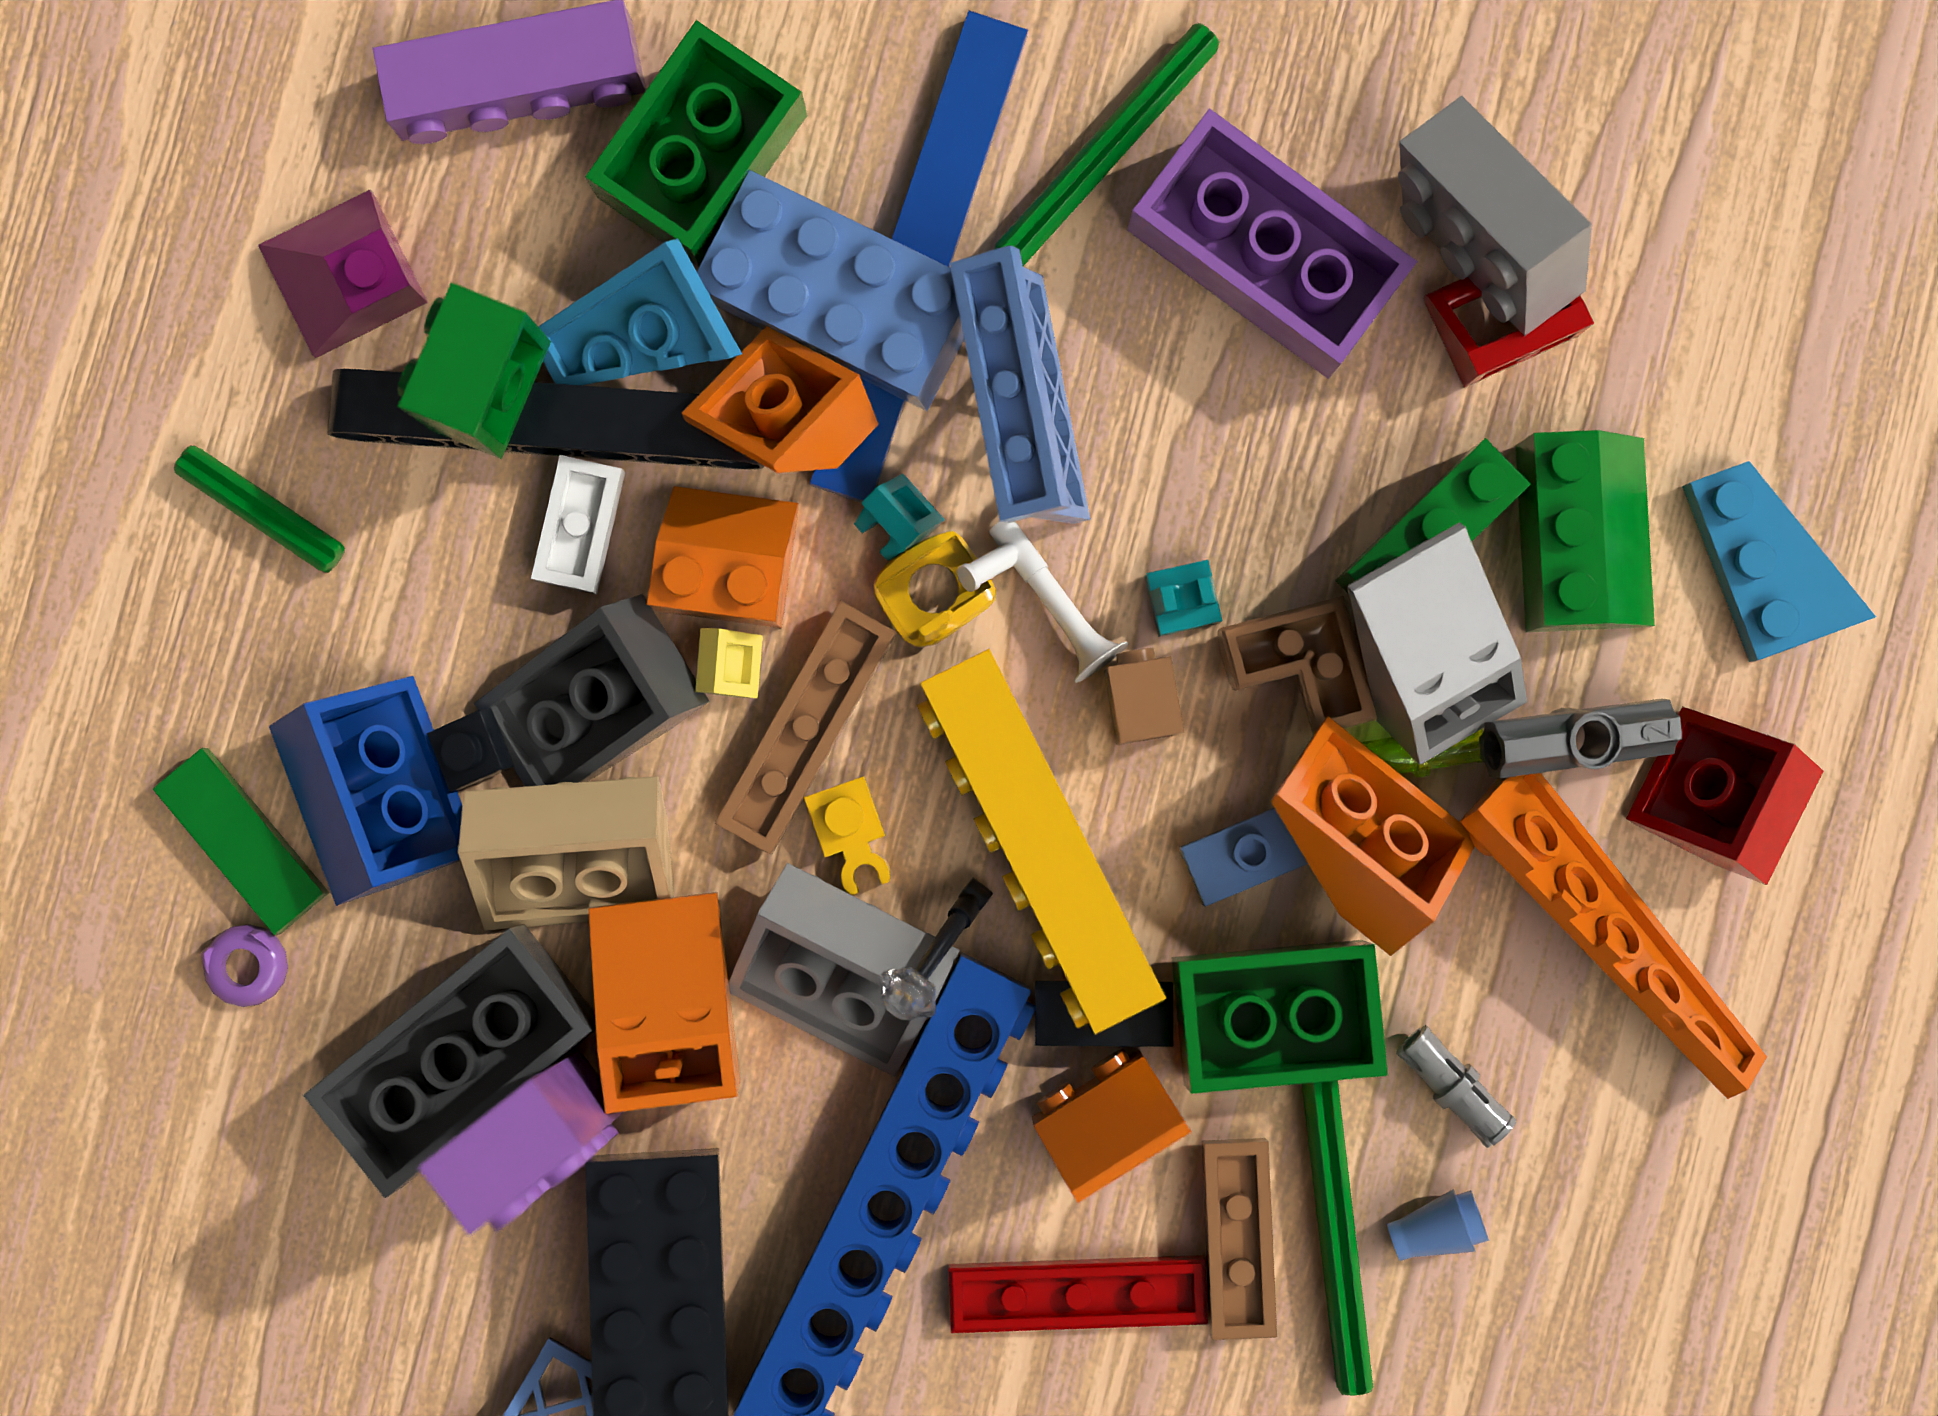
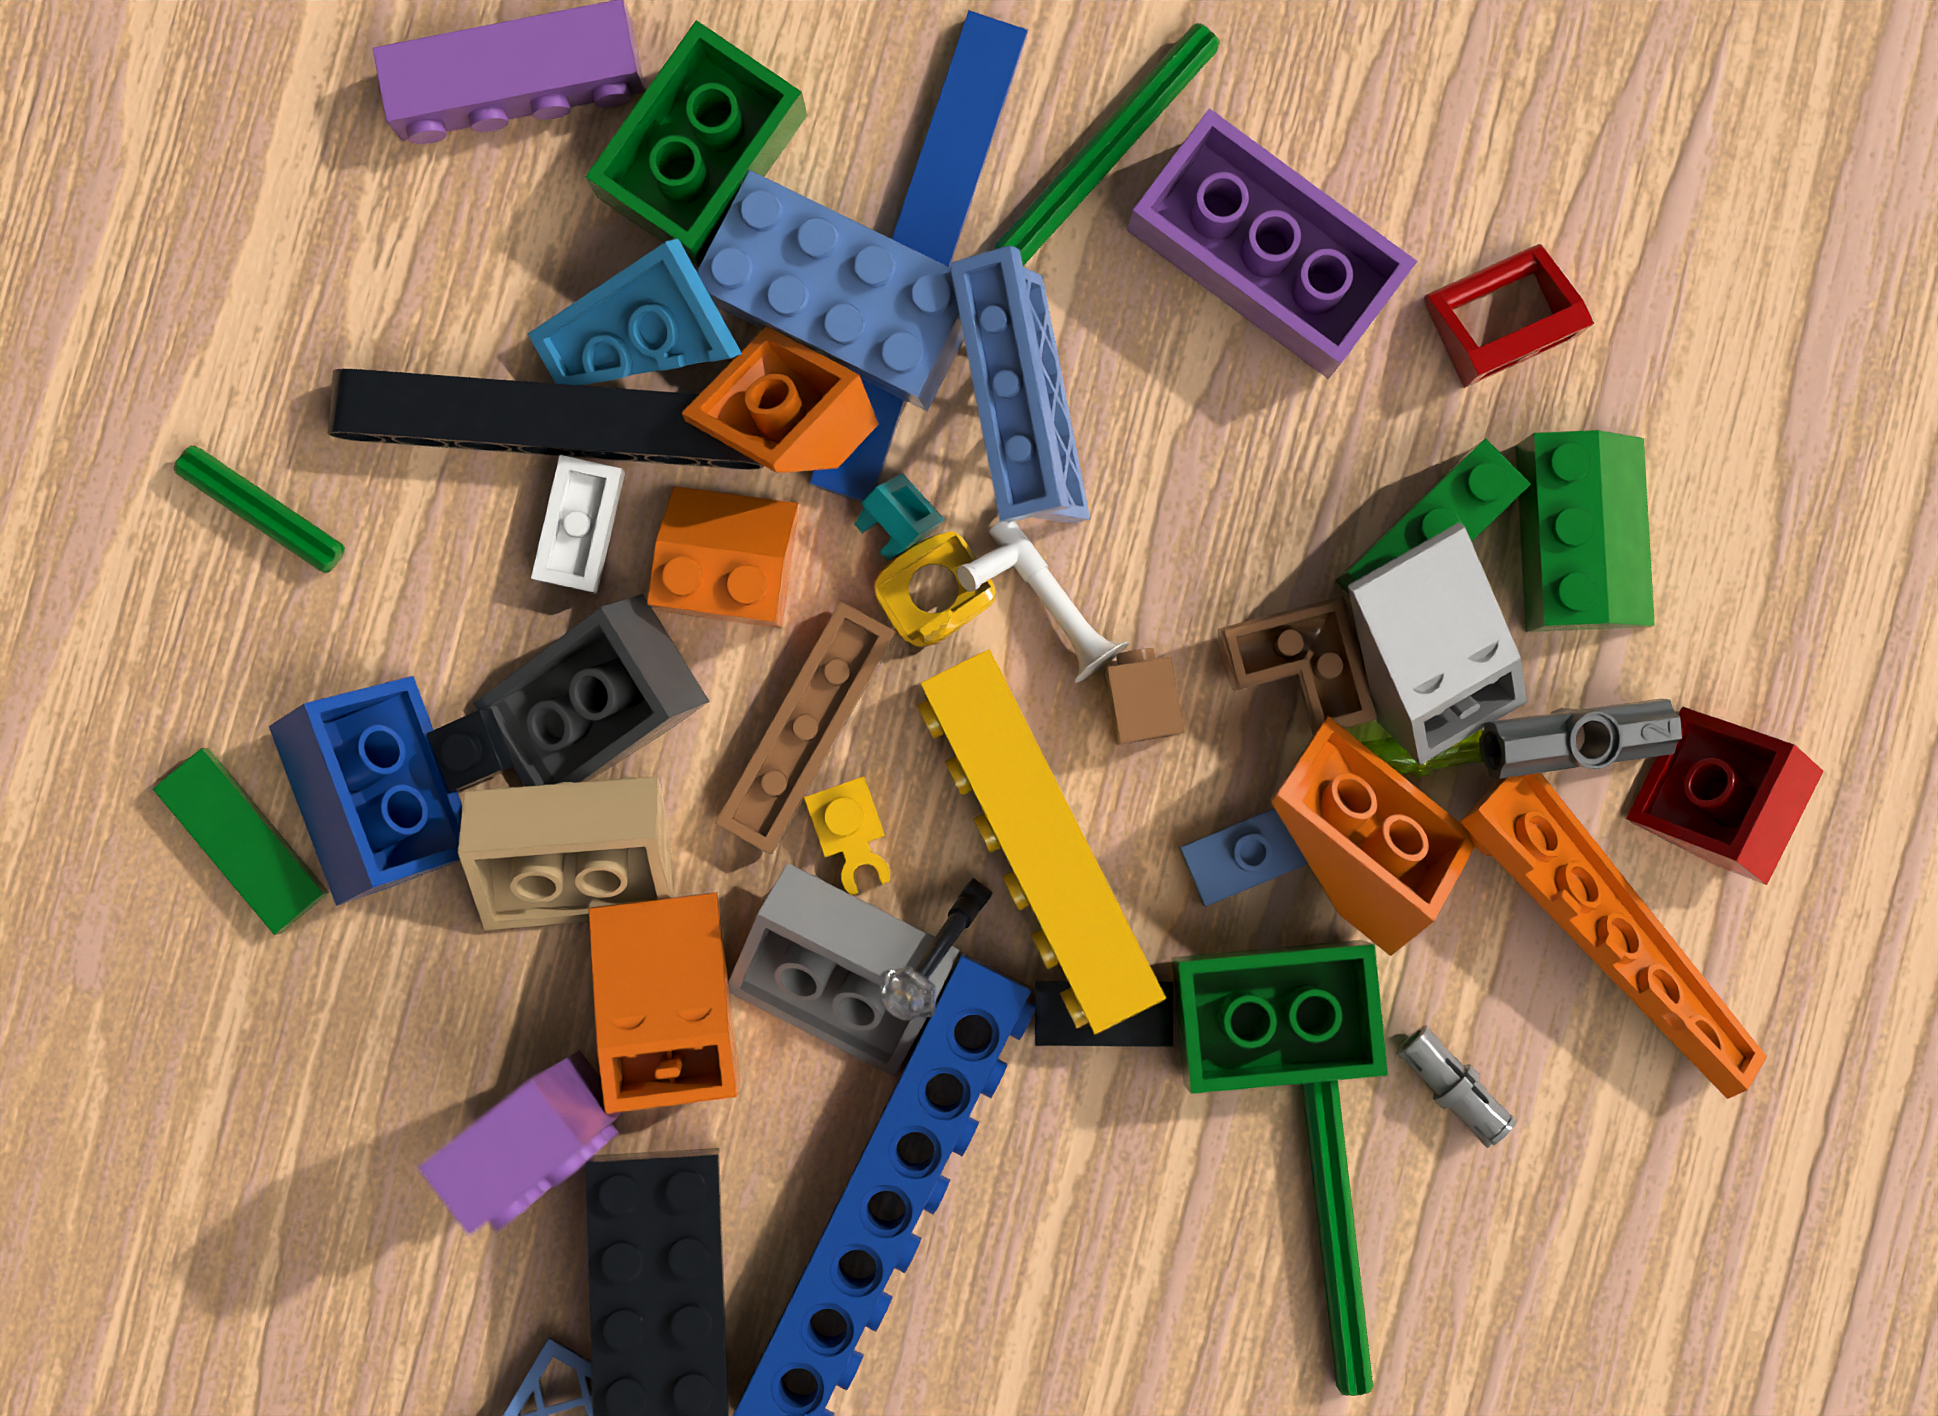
medium lavender piece [201,924,288,1007] -> none
magenta slope [258,190,428,358] -> none
dark grey brick [303,925,596,1198] -> none
green brick [398,282,551,459] -> none
light yellow plate [695,628,763,698] -> none
red tile [949,1255,1208,1333] -> none
orange slope [1032,1049,1191,1203] -> none
teal tile [1145,560,1222,637] -> none
medium nougat plate [1202,1138,1277,1340] -> none
medium blue cone [1387,1189,1489,1261] -> none
light grey brick [1398,96,1592,336] -> none
dark azure wing [1682,461,1876,662] -> none

